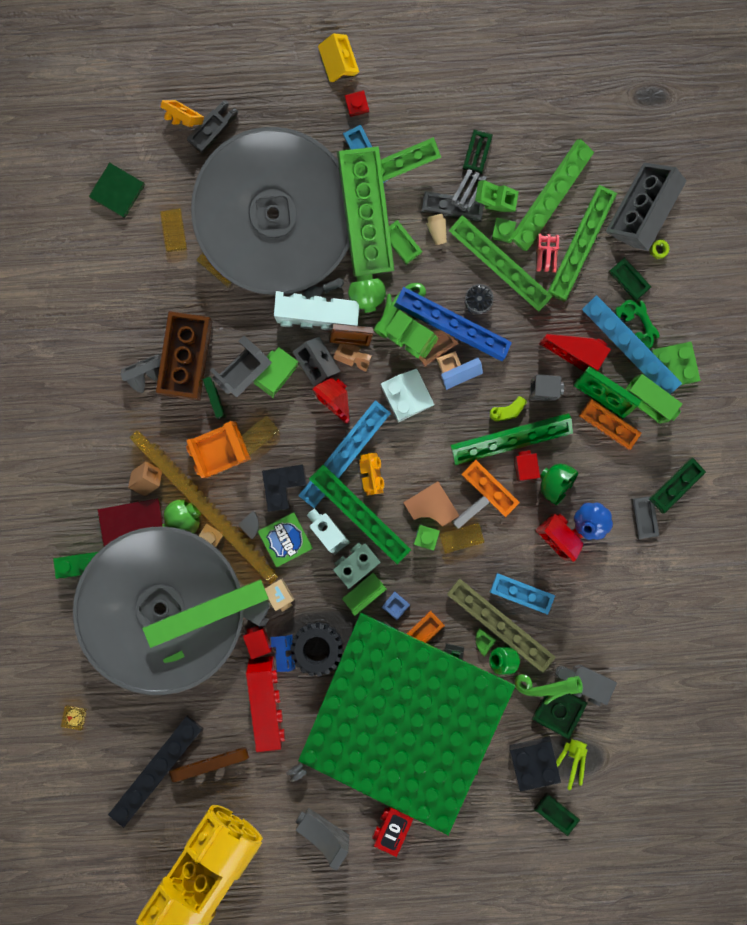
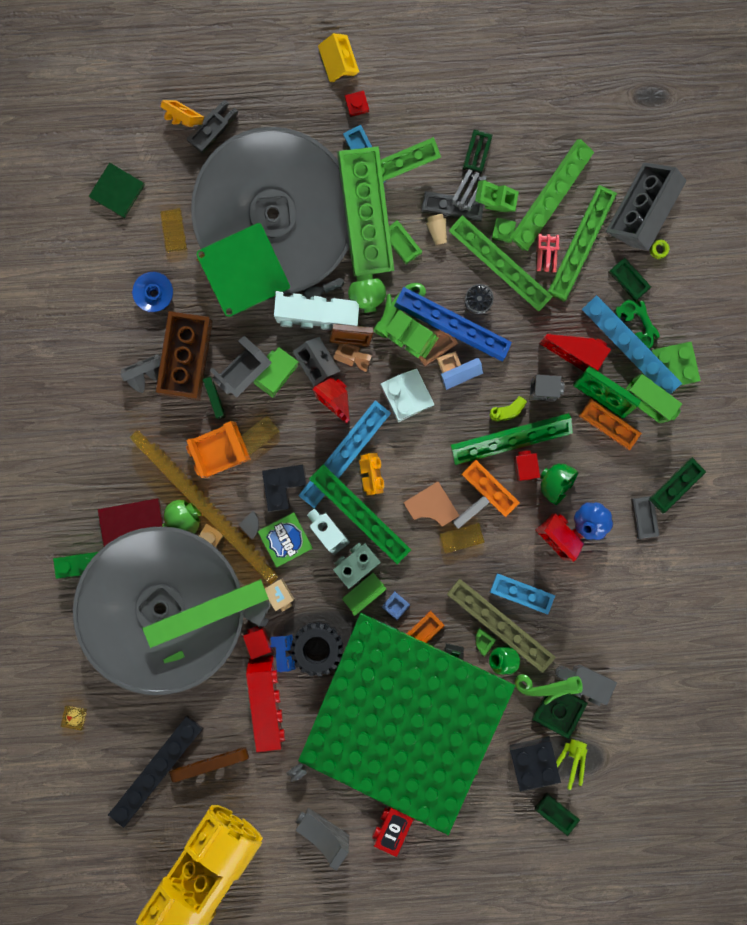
medium nougat panel [128,461,162,496] -> none
bright green brick [413,525,440,551] -> none
none -> blue dish [132,272,173,312]
none -> green piece [196,223,290,317]

